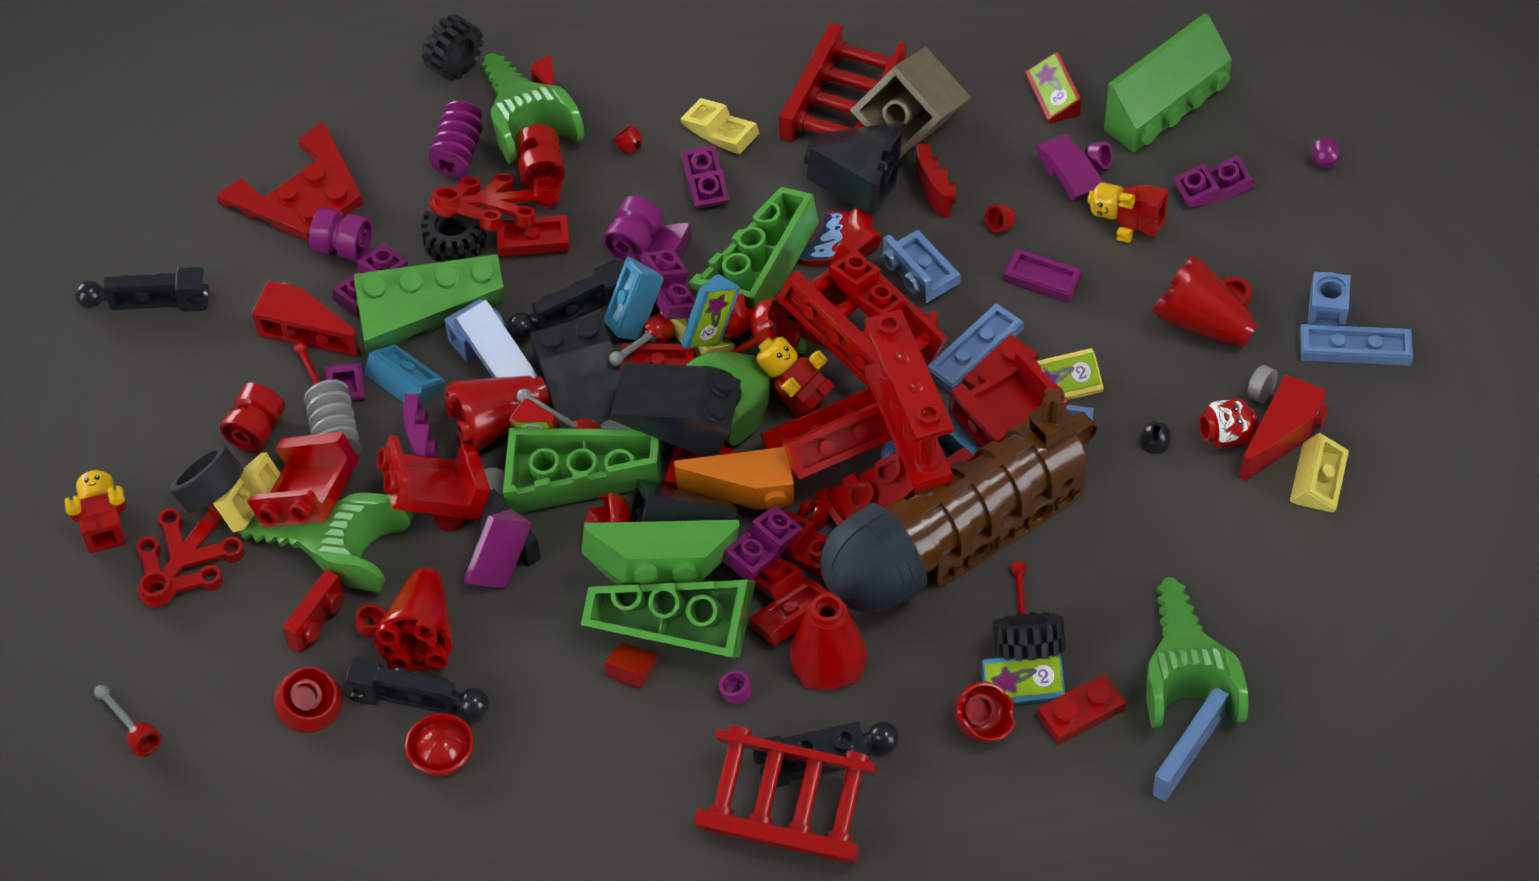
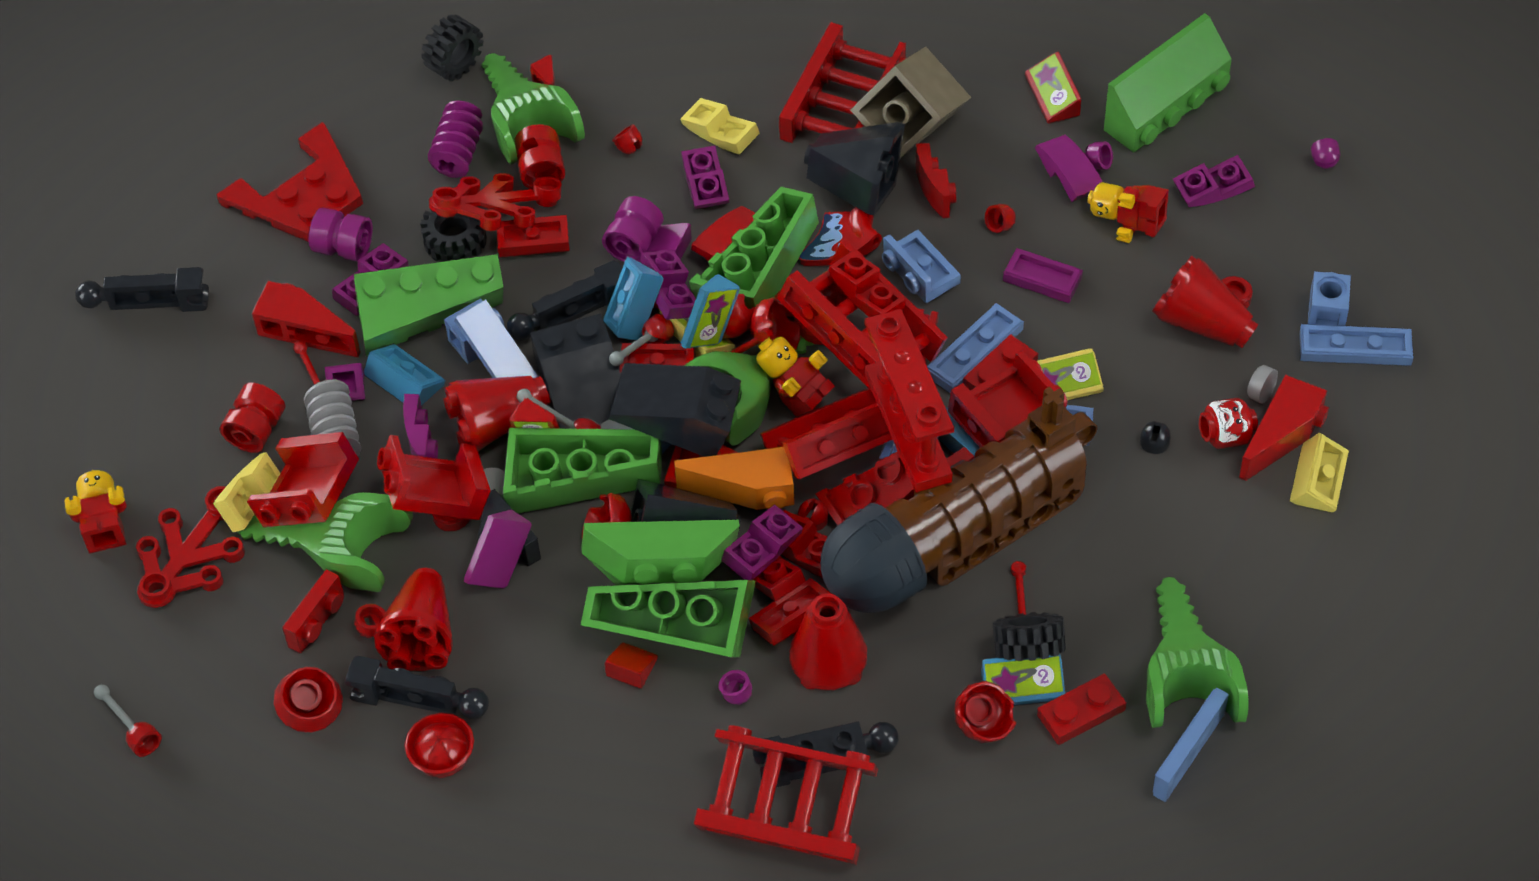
black tyre [170,445,244,513] -> none
none -> red slope [691,206,755,261]

